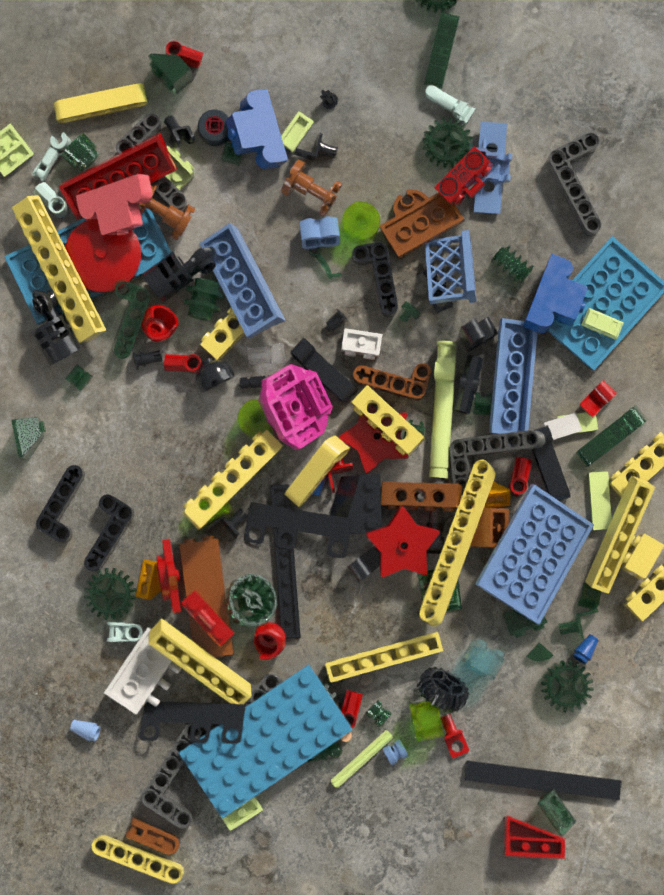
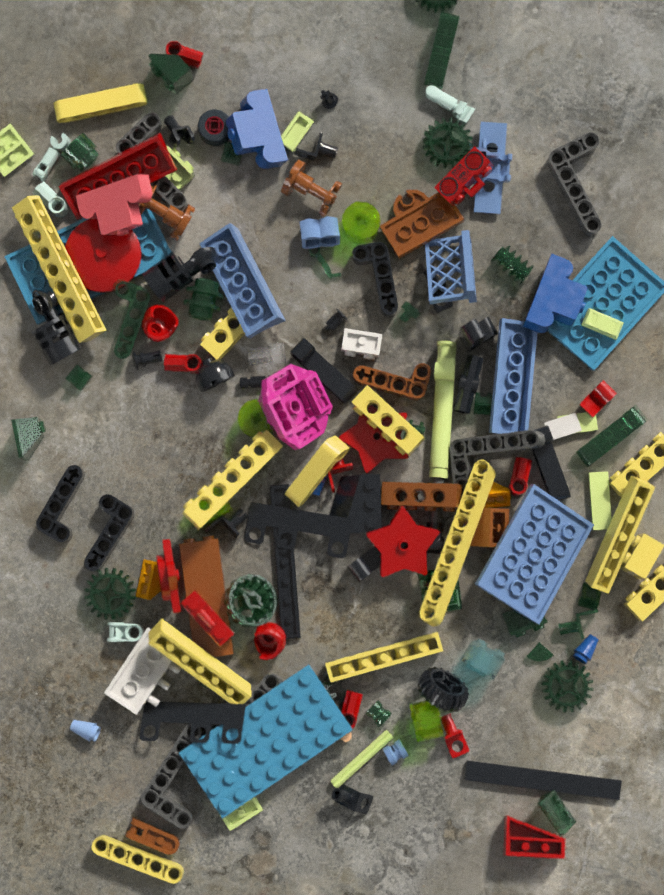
clear green pin [307,743,343,763] -> none
none -> black bracket [332,784,373,814]

